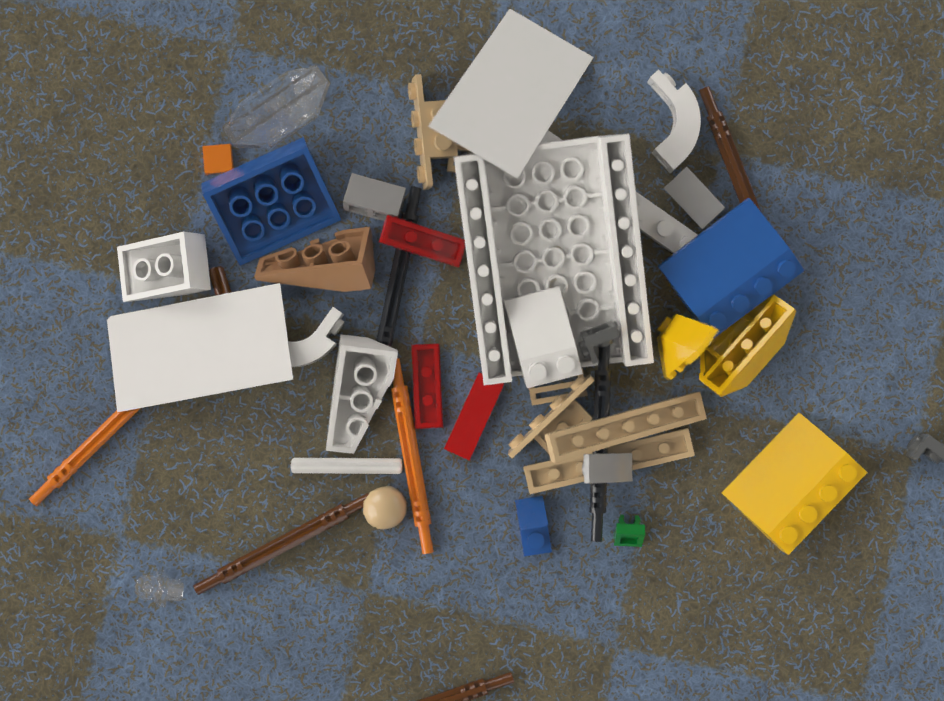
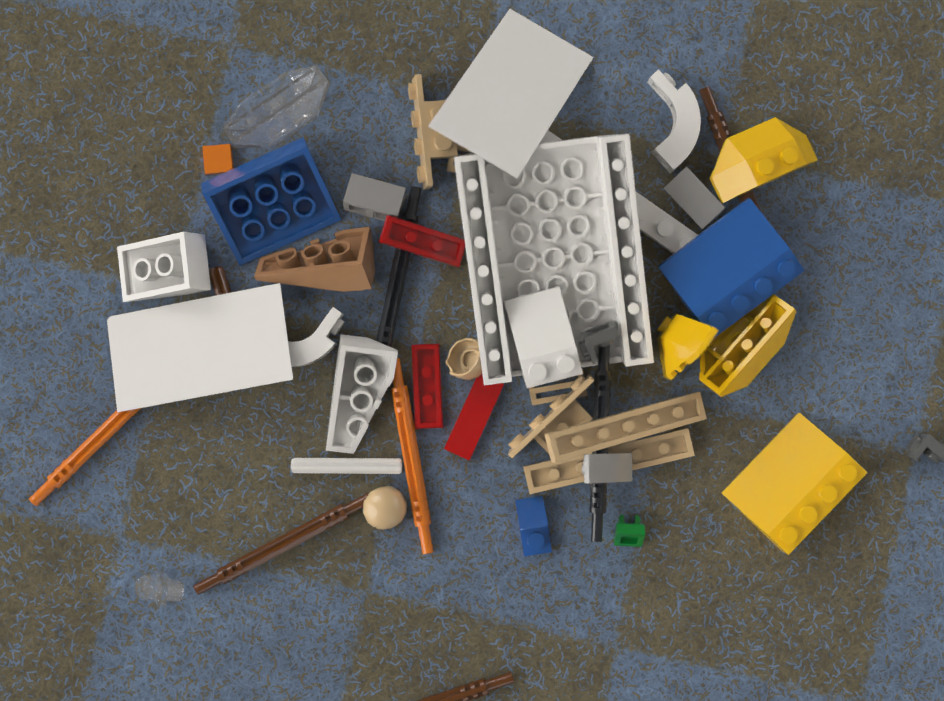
none -> tan hair [445,338,482,380]
none -> yellow wedge [709,117,818,204]

